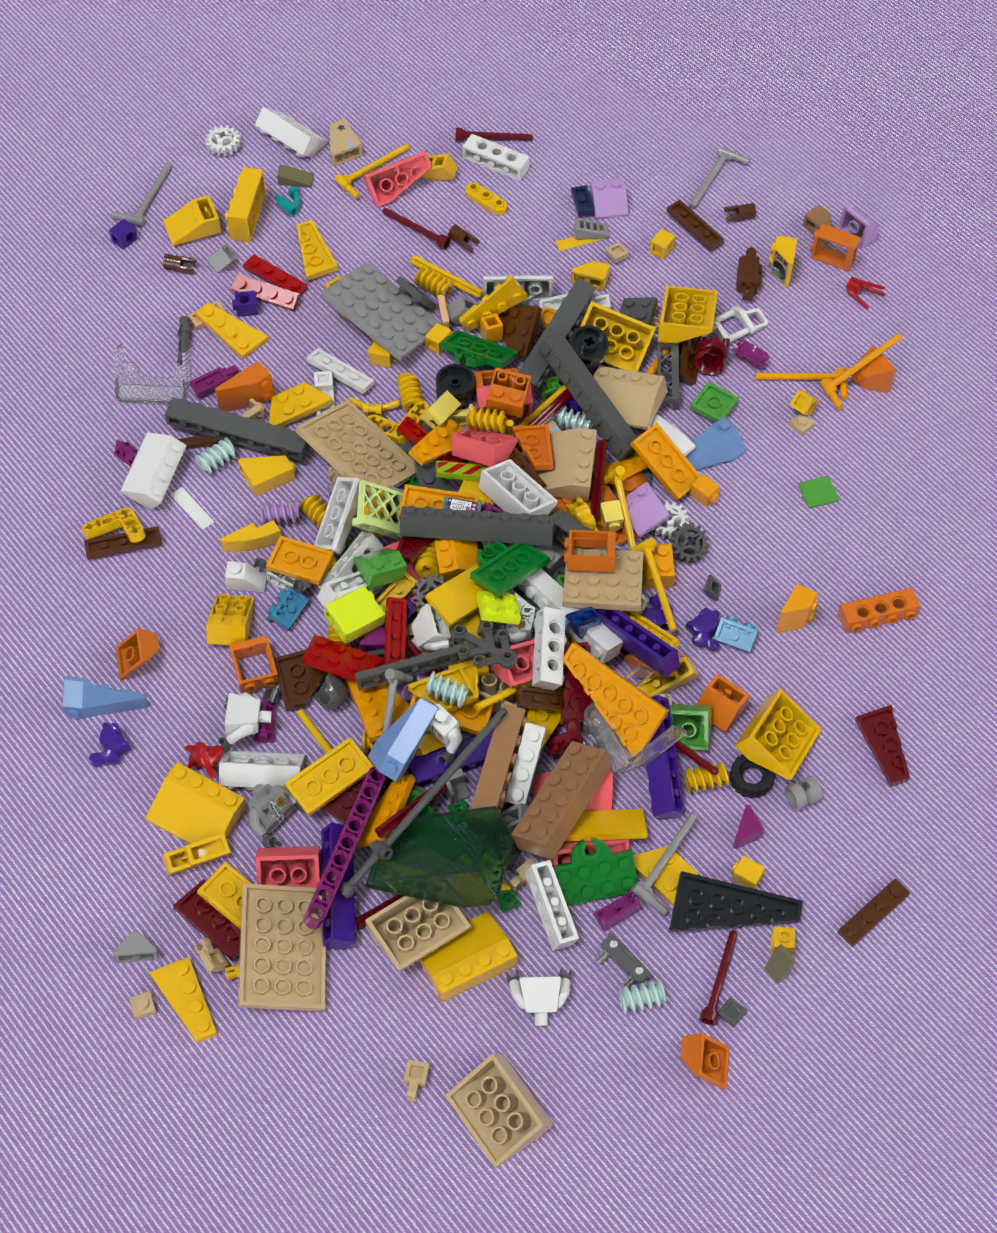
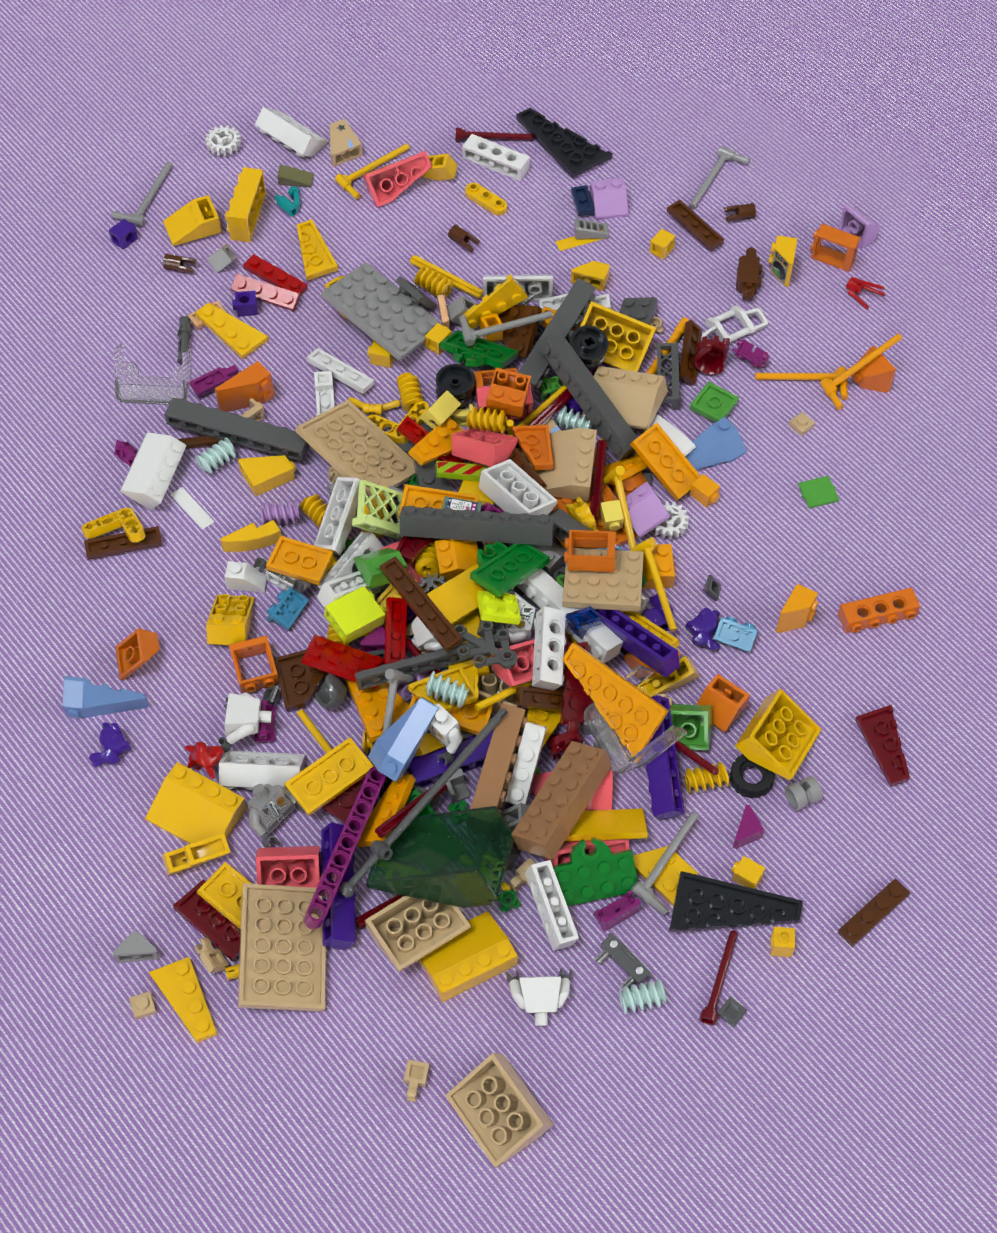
yellow wing [269,382,334,427] -> none
dark red piece [382,208,451,250] -> none
tan plate [605,241,629,264] -> none
yellow slope [658,285,718,343] -> none
dark grey gear [669,522,710,563] -> none
orange slope [680,1033,730,1090] -> none
olive slope [765,944,795,983] -> none
yellow brick [789,389,820,416] -> none
medium nougat slope [803,204,831,245] -> none
none -> reddish brown plate [379,556,463,652]
none -> light grey bar [459,311,553,346]
none -> black wing [516,108,613,178]

